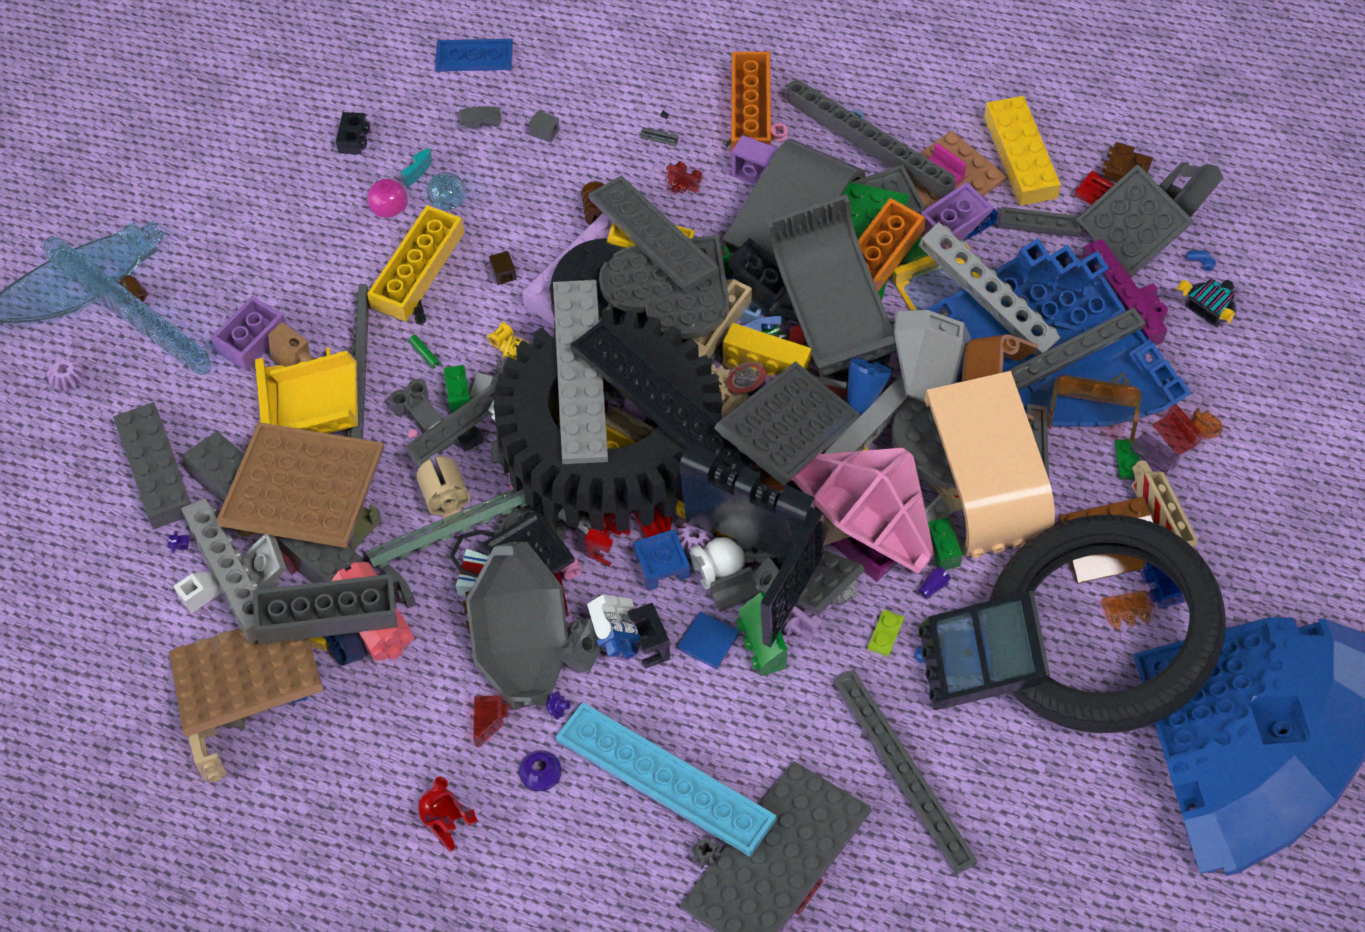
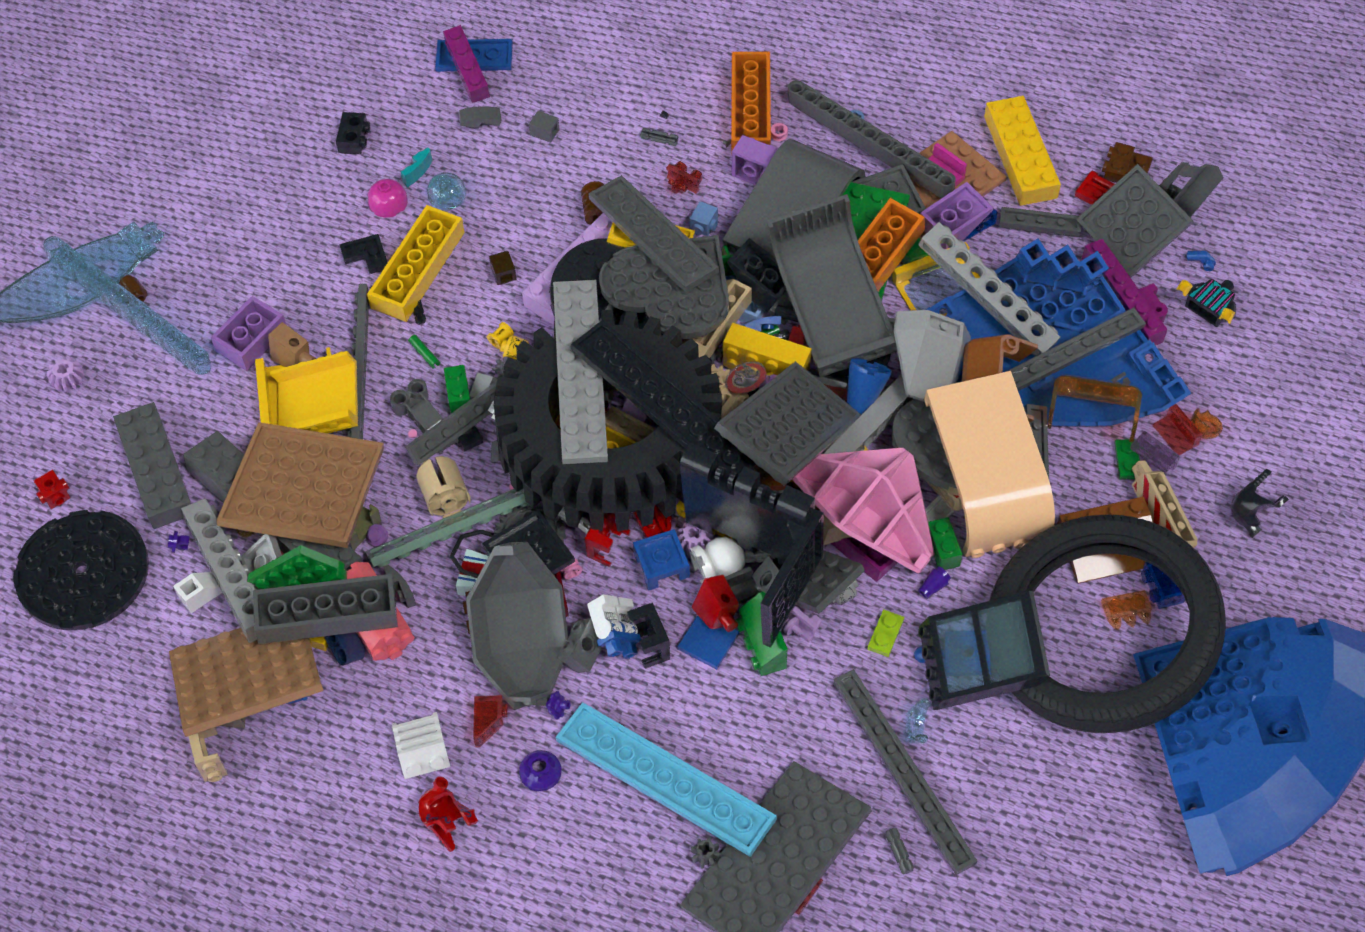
none -> black plate [13,510,149,630]
none -> red brick [33,469,70,509]
none -> green plate [247,545,348,589]
none -> black plate [339,234,388,274]
none -> medium lavender plate [367,524,388,546]
none -> white plate [392,712,450,779]
none -> magenta brick [443,25,490,103]
none -> medium blue brick [689,201,718,236]
none -> red torso [691,575,739,632]
none -> dark grey axle [885,828,914,874]
none -> clear light blue helmet [905,698,930,743]
none -> black piece [1230,469,1289,538]

